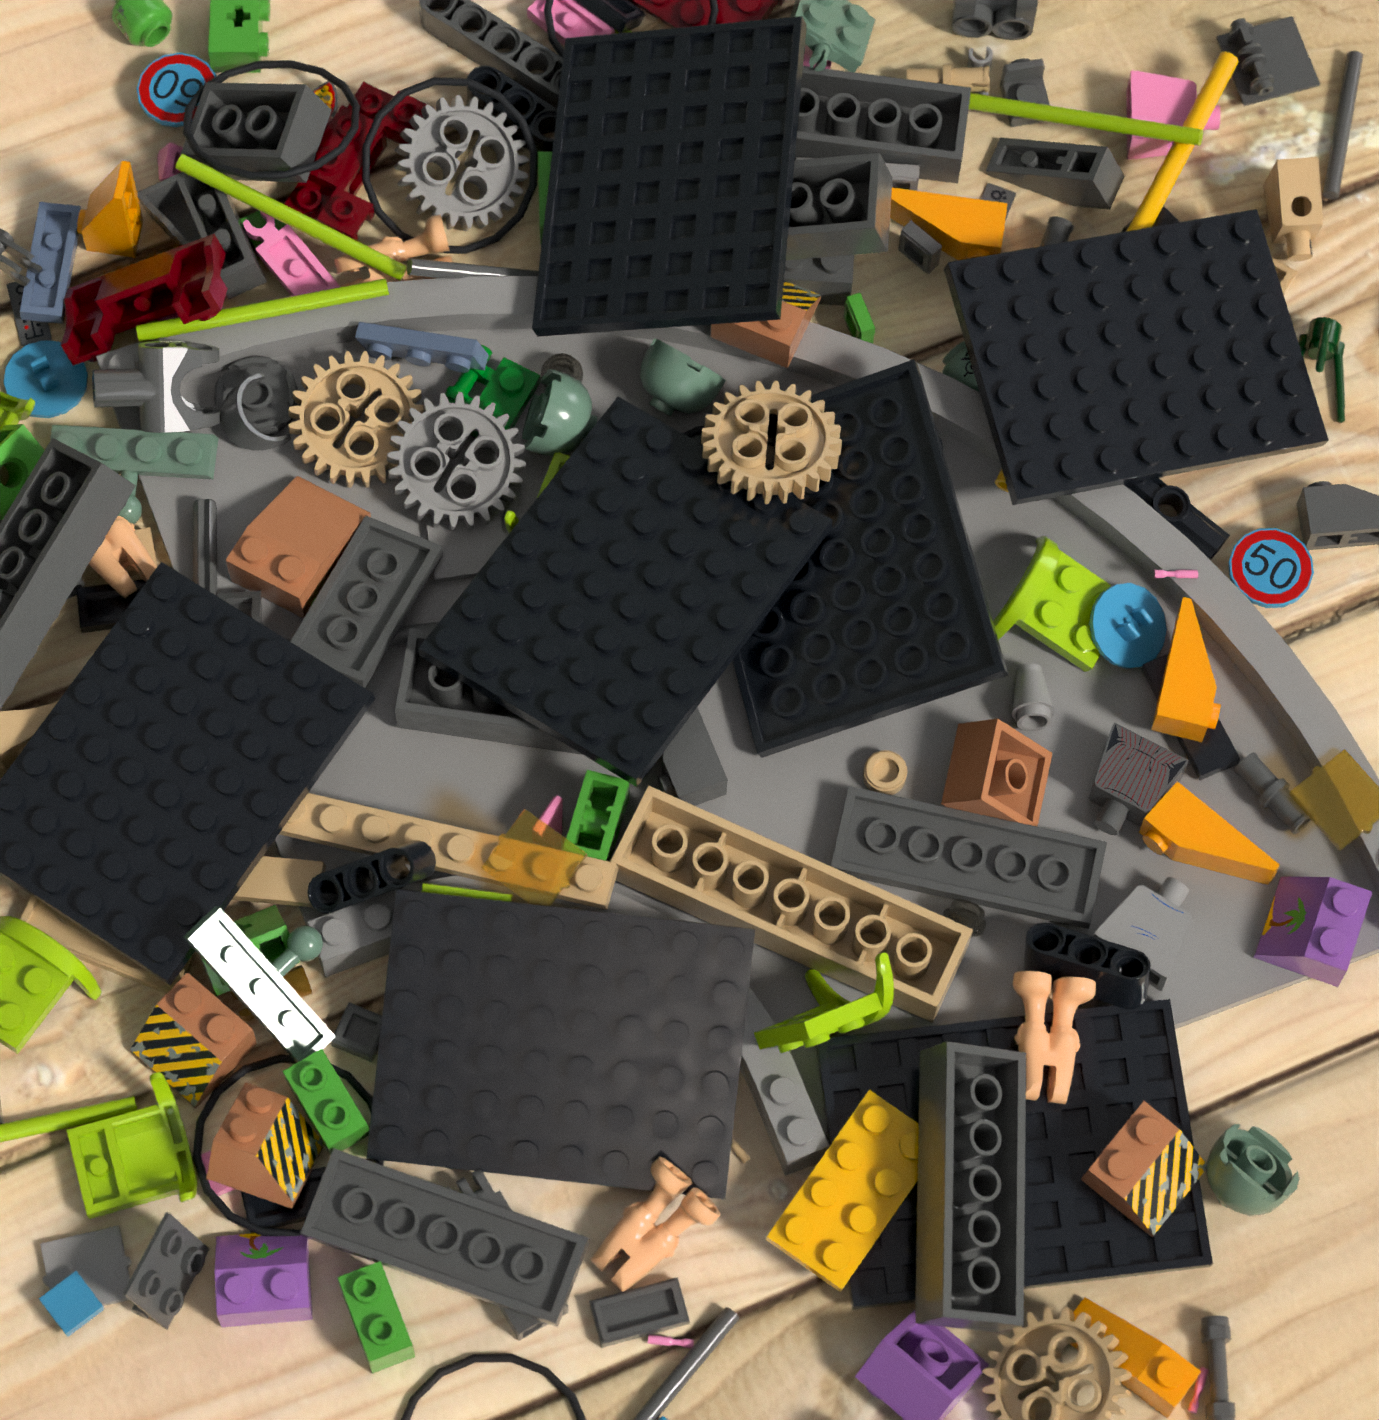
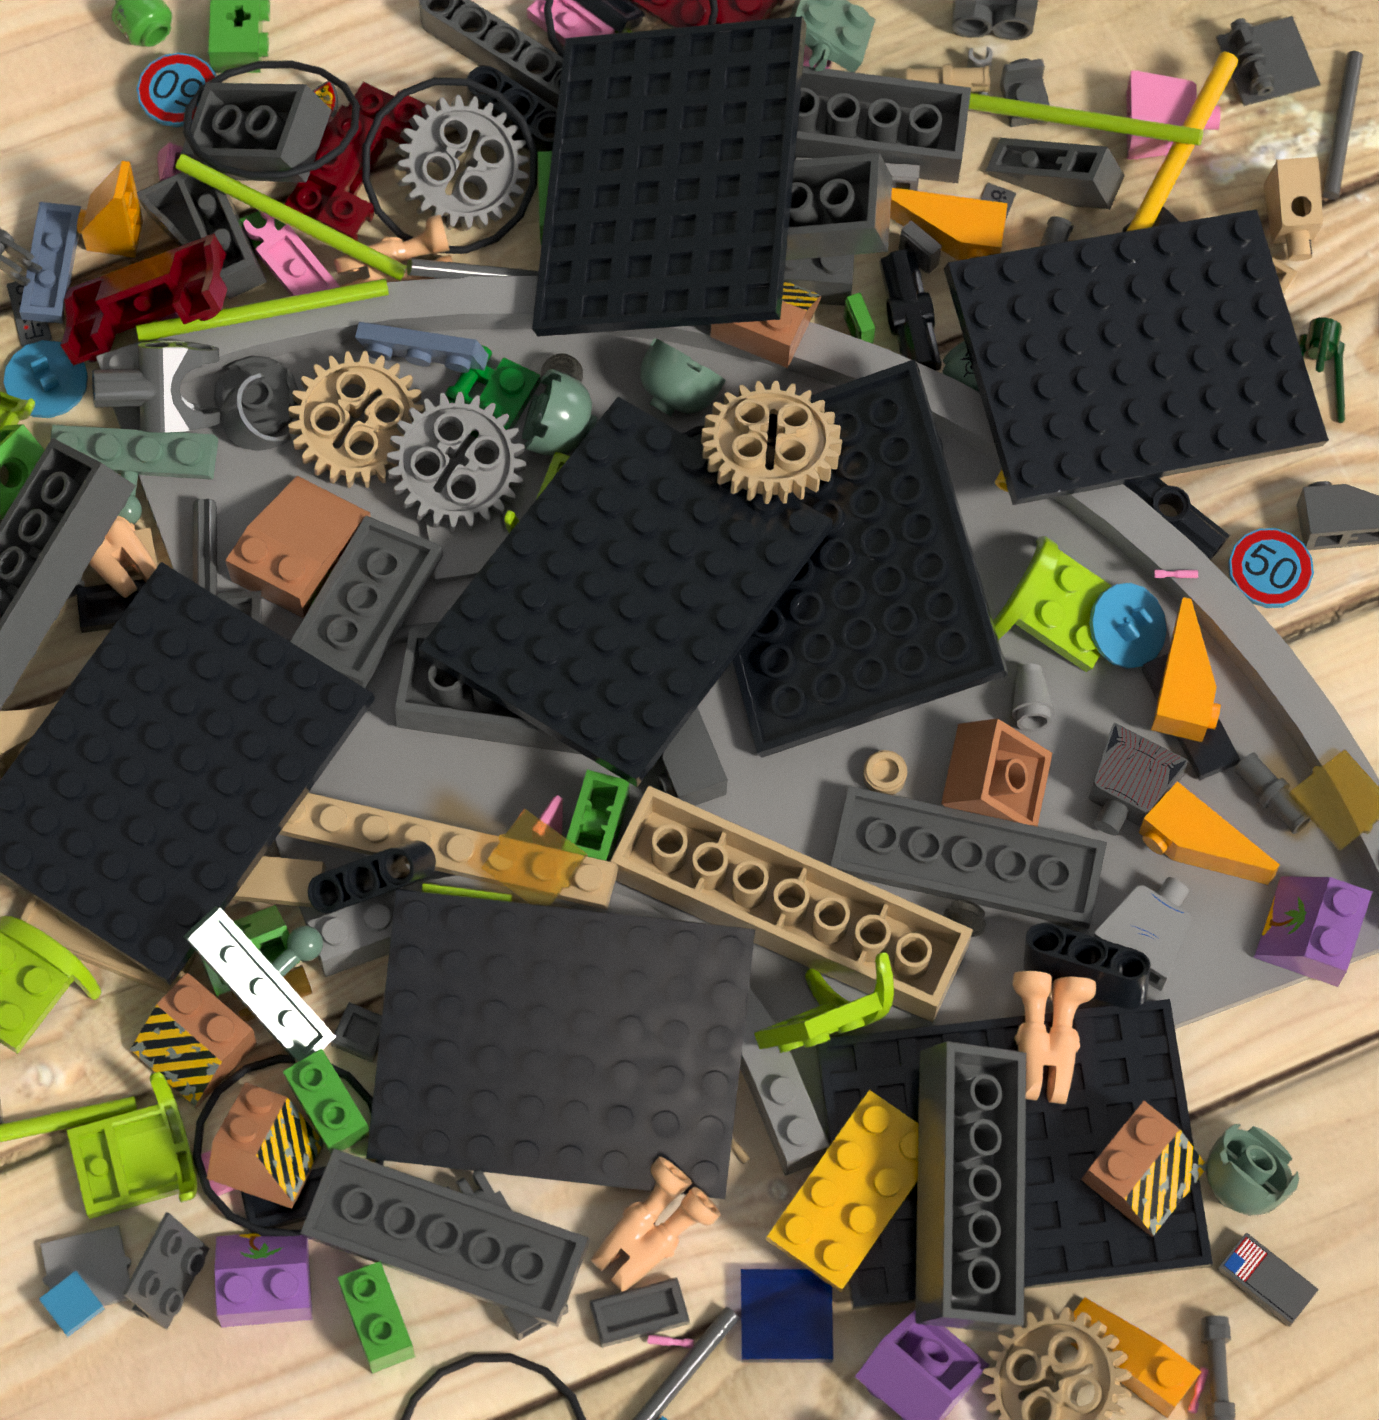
none -> clear blue tile [740,1269,833,1363]
none -> black piece [880,249,942,371]
none -> dark grey tile [1217,1232,1319,1327]

